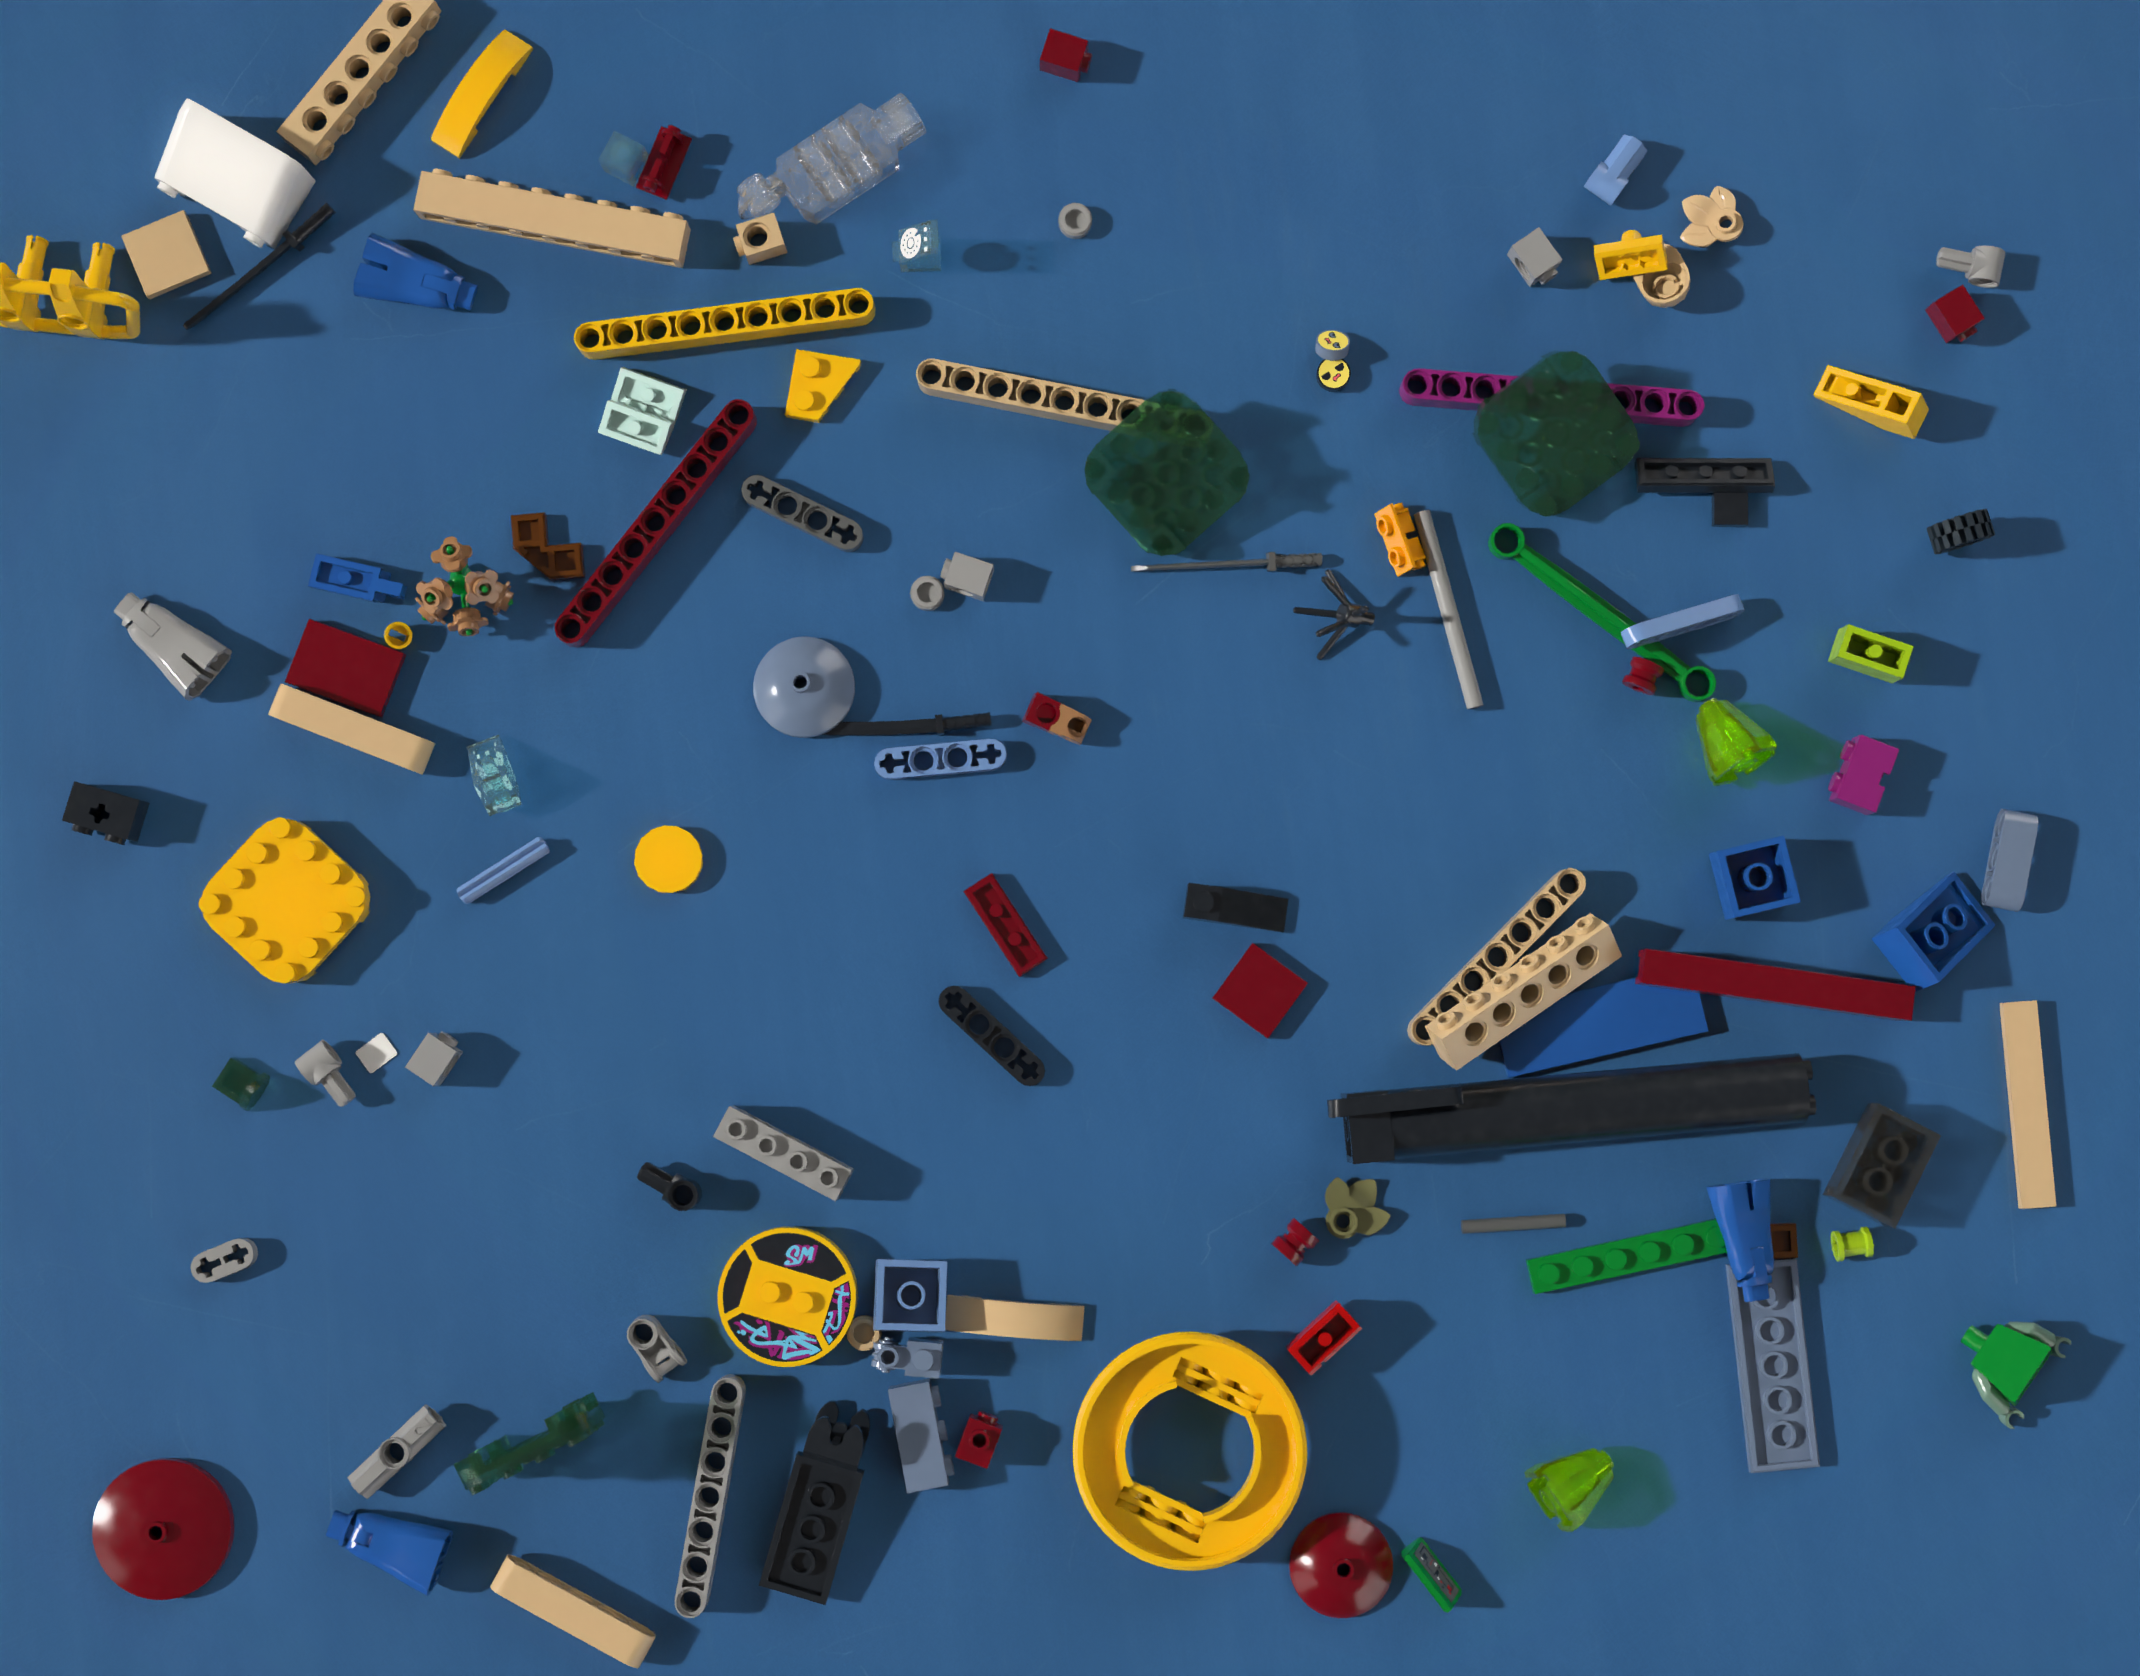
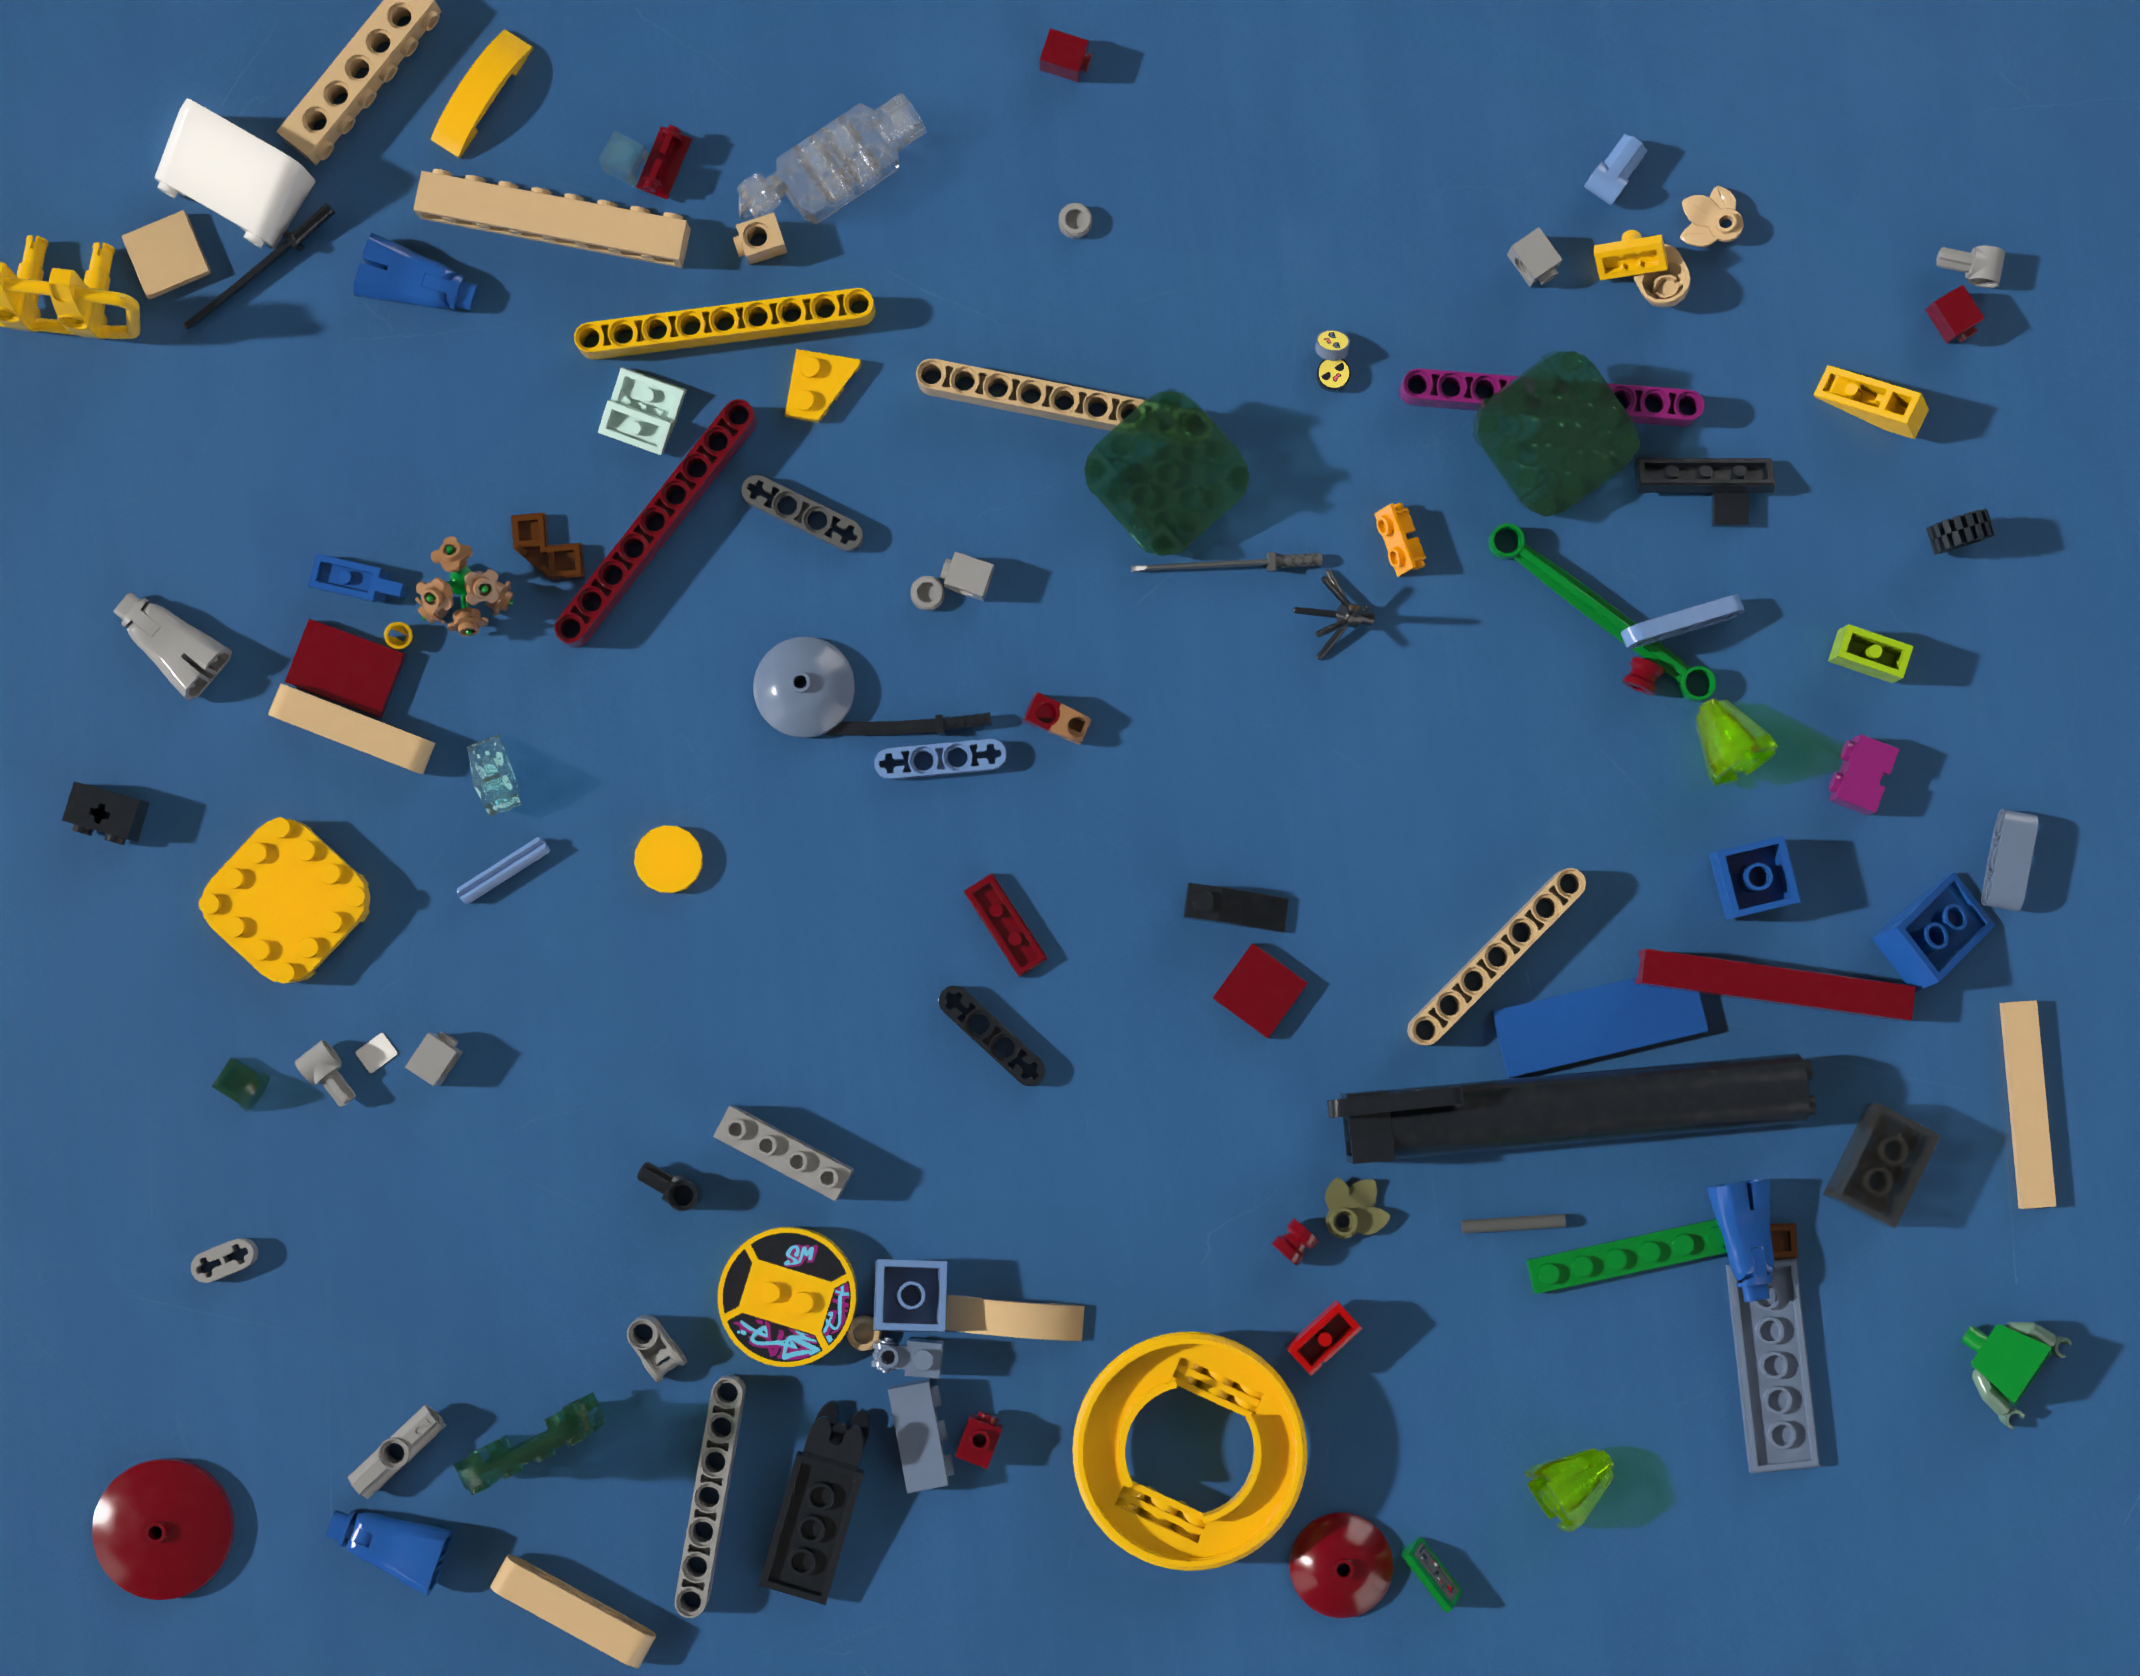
clear light blue slope [892,220,941,272] -> none
light grey piece [1414,510,1484,710] -> none
tan brick [1425,913,1622,1071] -> none
lime bush [1831,1226,1874,1262] -> none

